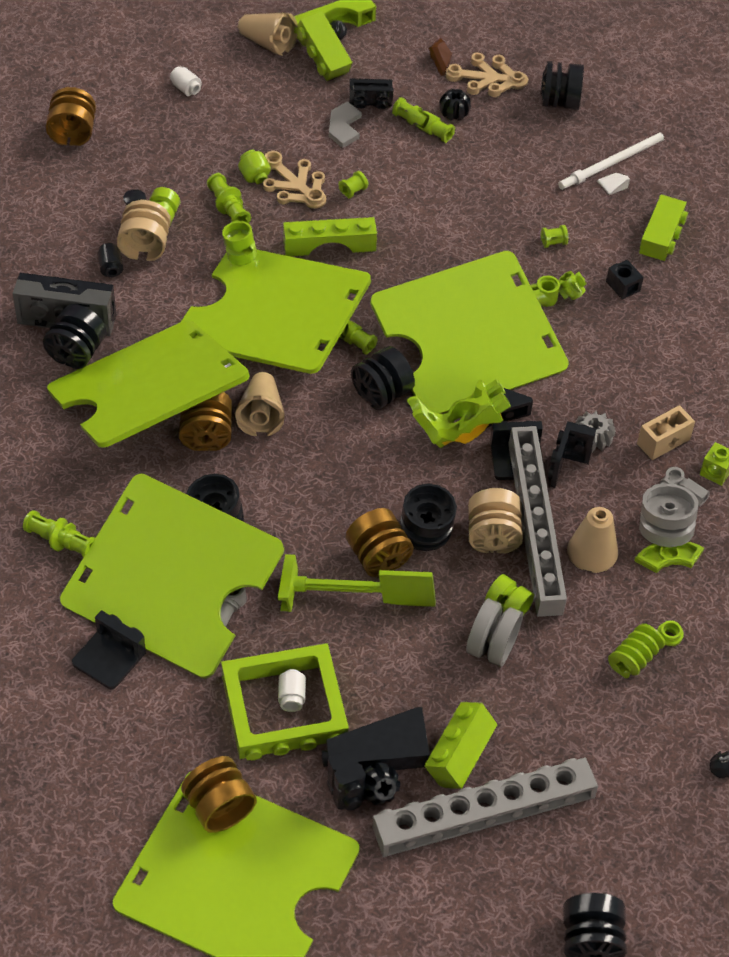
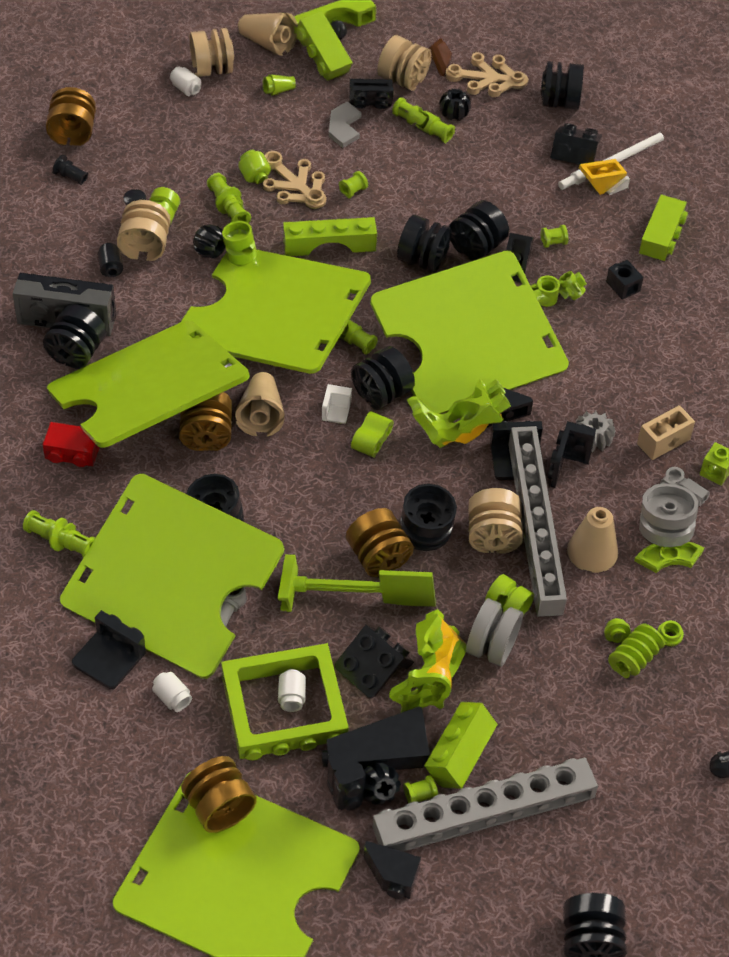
none -> red brick [43,422,100,467]
none -> black pin [52,154,88,185]
none -> white brick [152,672,192,712]
none -> tan wheel [189,28,234,77]
none -> black piece [193,224,226,259]
none -> lime cone [263,74,296,96]
none -> white panel [322,384,352,424]
none -> black bracket [335,625,414,698]
none -> lime axle [351,411,394,458]
none -> black slope [363,841,421,899]
none -> tan wheel [377,35,431,91]
none -> lime hips [389,609,467,713]
none -> black wheel [397,214,452,272]
none -> lime bush [403,775,438,803]
none -> black wheel [449,200,510,261]
none -> black slope [506,233,534,282]
none -> black bracket [550,123,602,165]
none -> yellow slope [579,159,627,195]
none -> lime plate [604,618,631,643]

